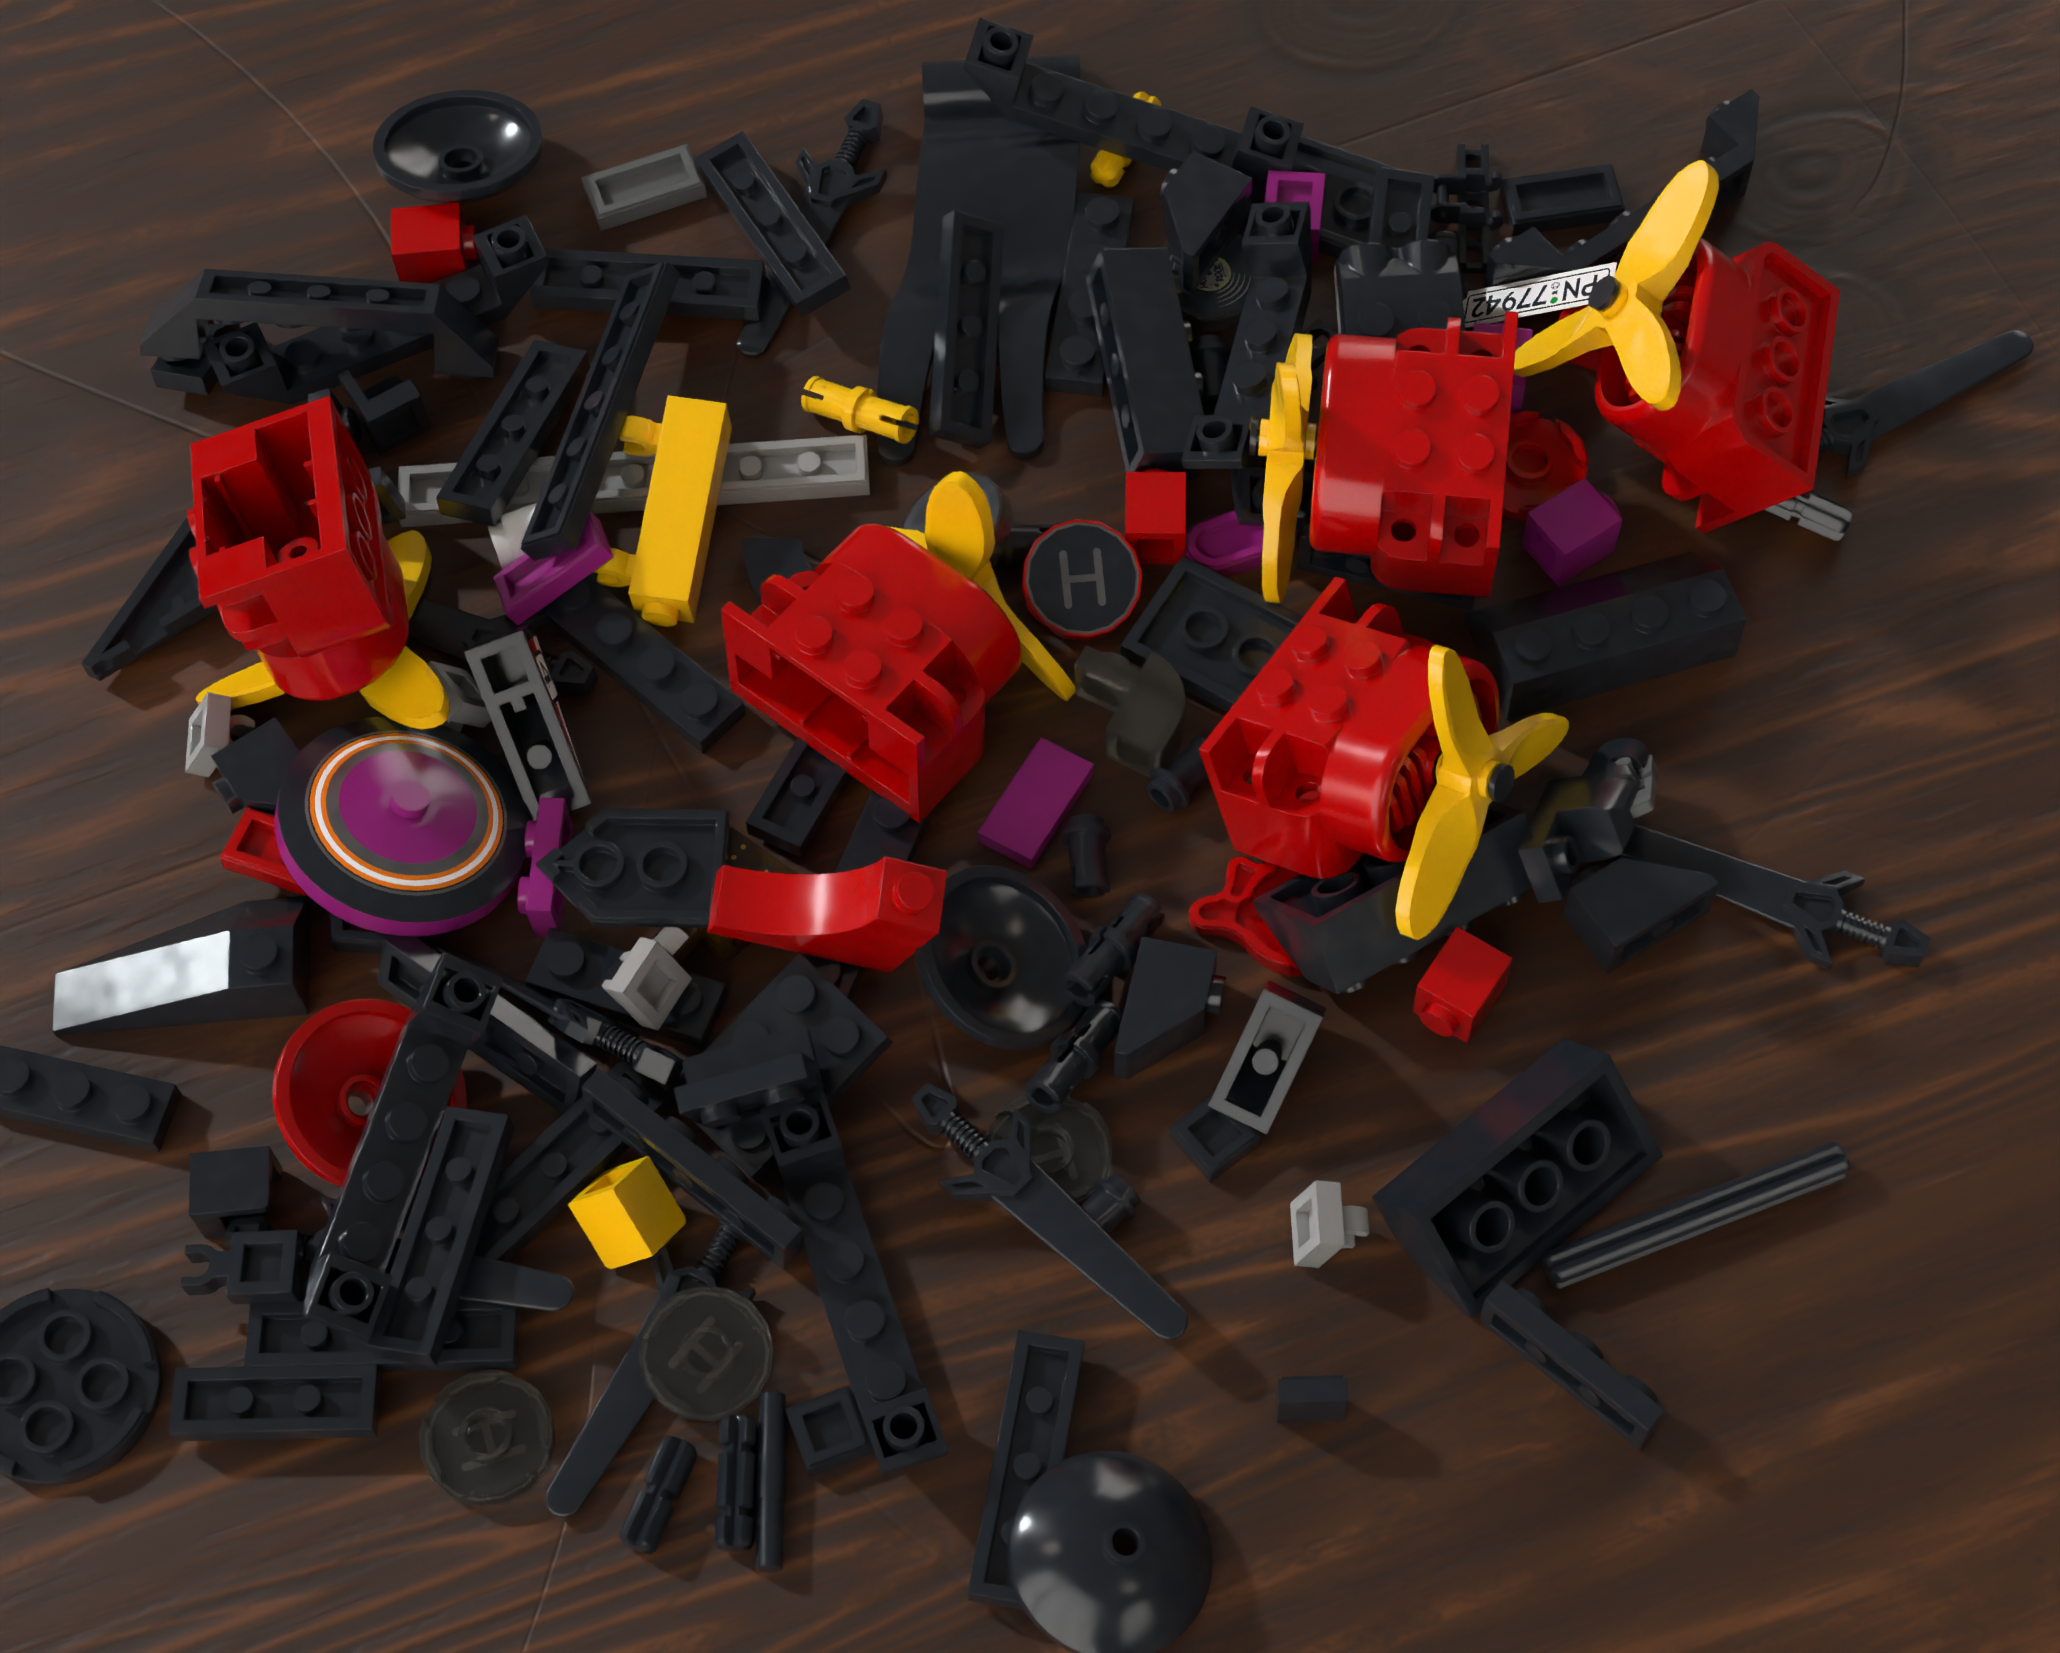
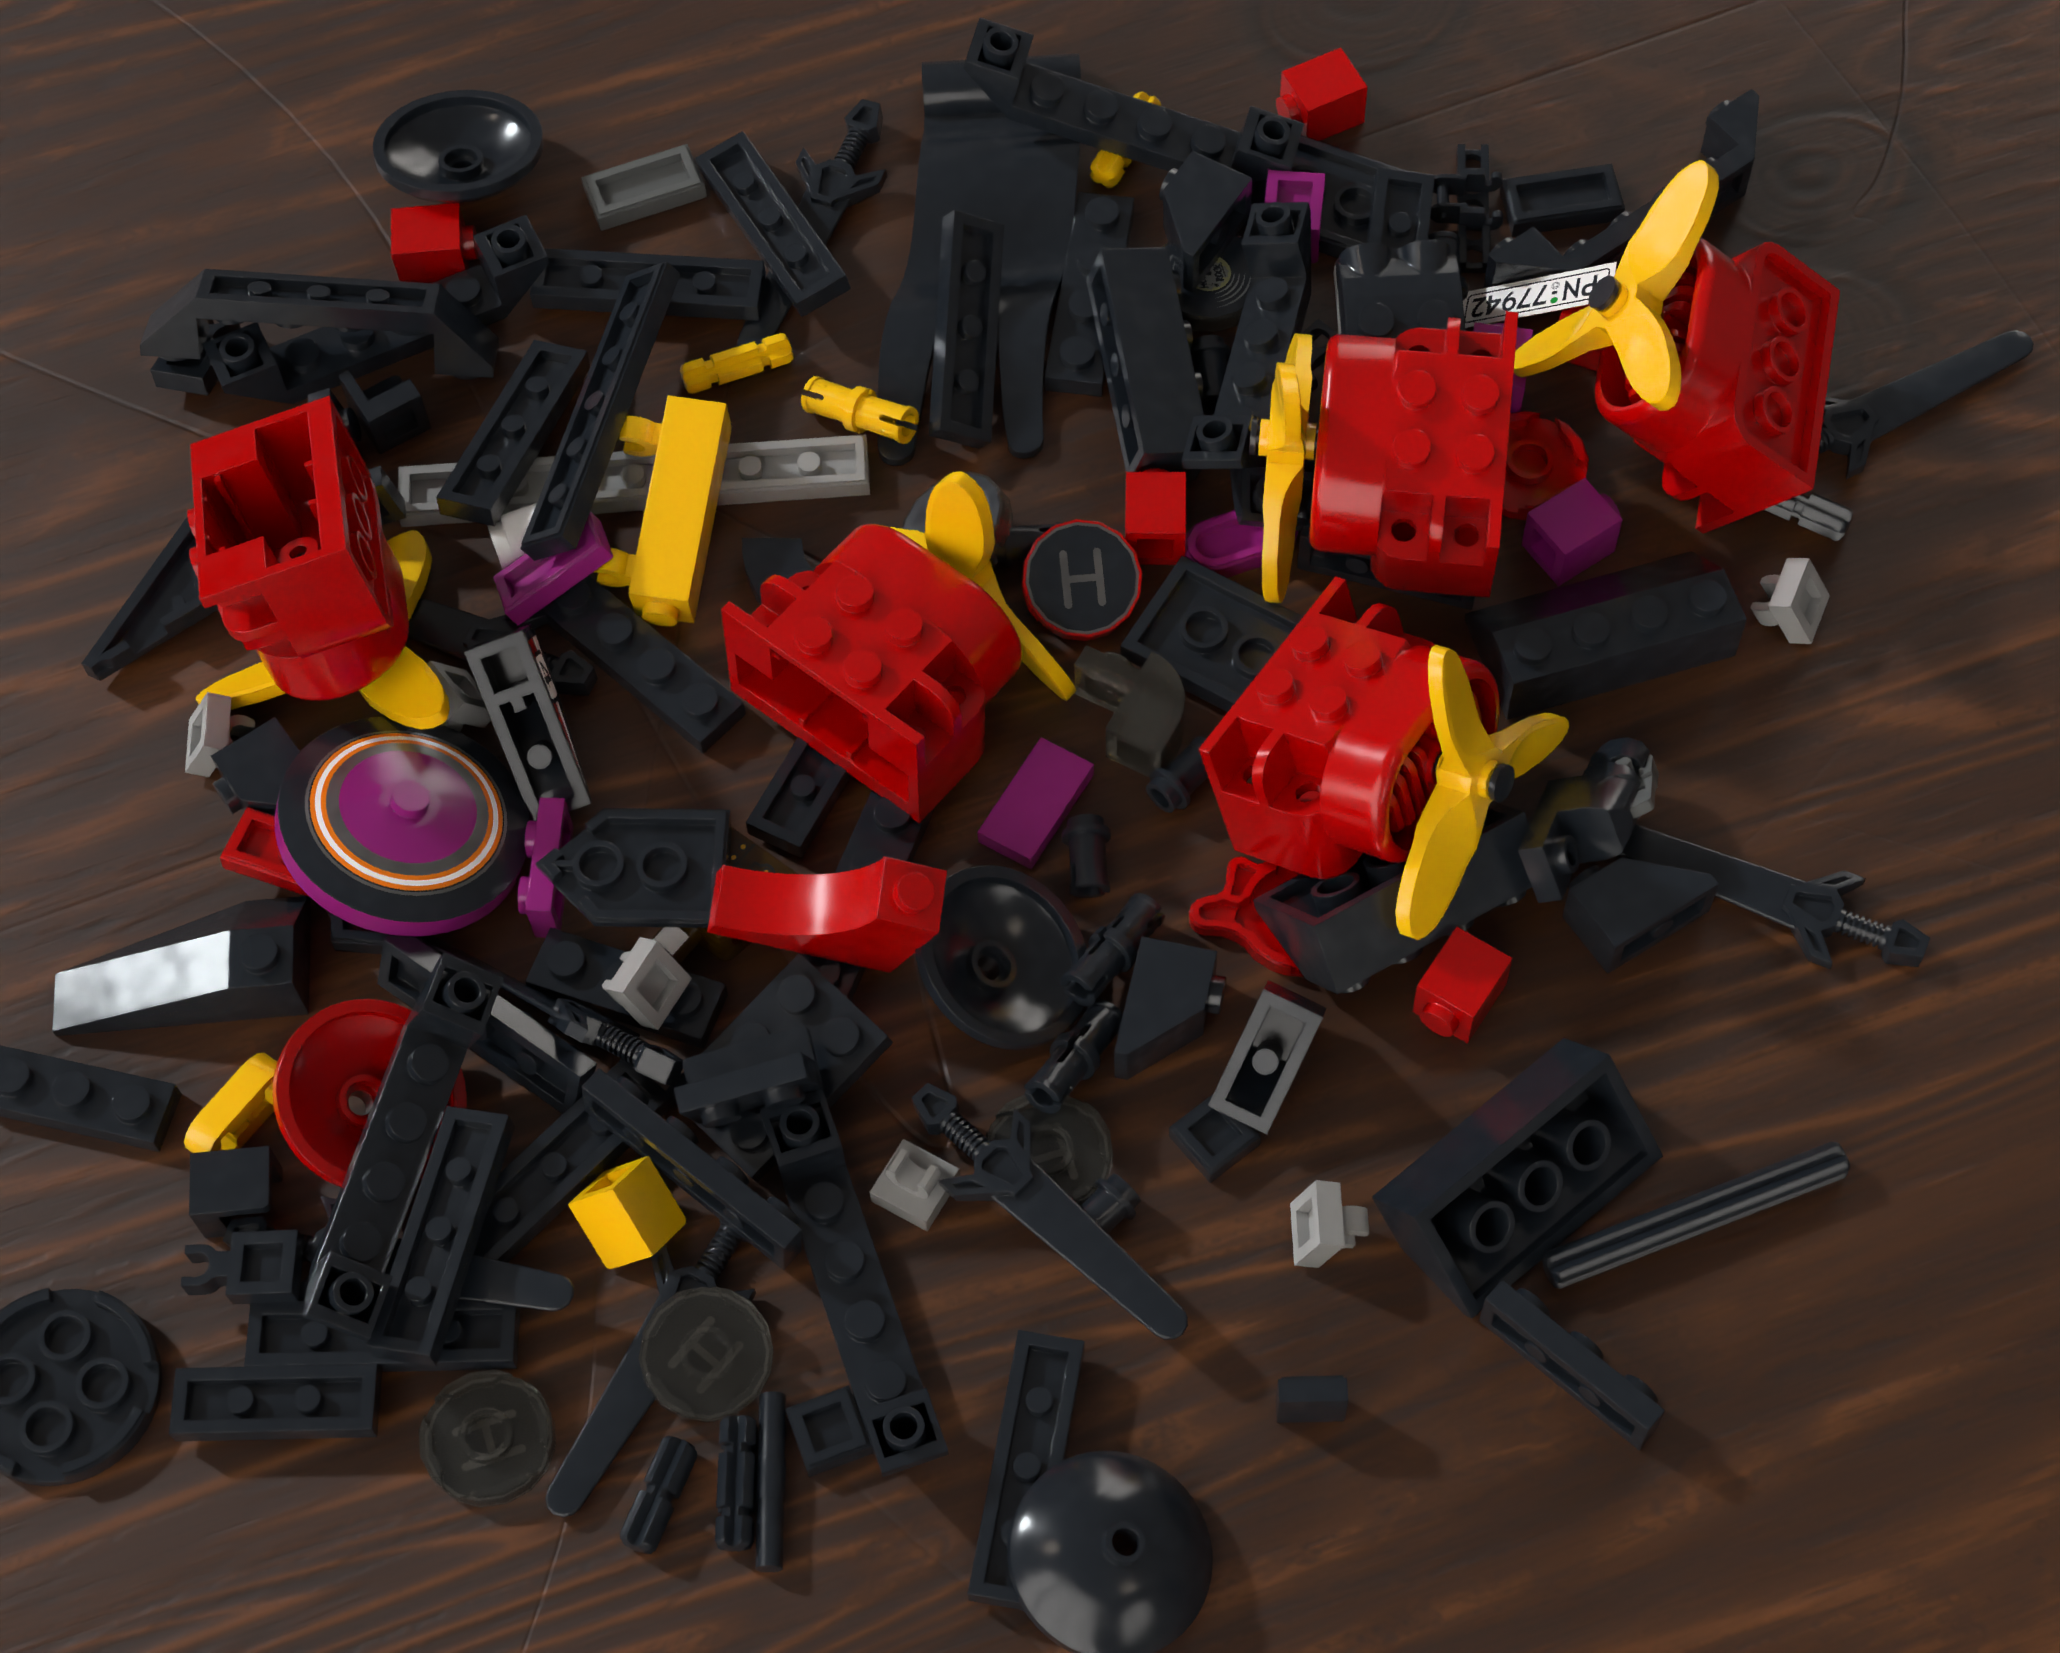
none -> yellow beam [184,1052,277,1153]
none -> yellow axle [680,333,793,394]
none -> light grey tile [870,1139,960,1232]
none -> red brick [1276,47,1368,141]
none -> light grey tile [1750,558,1830,644]

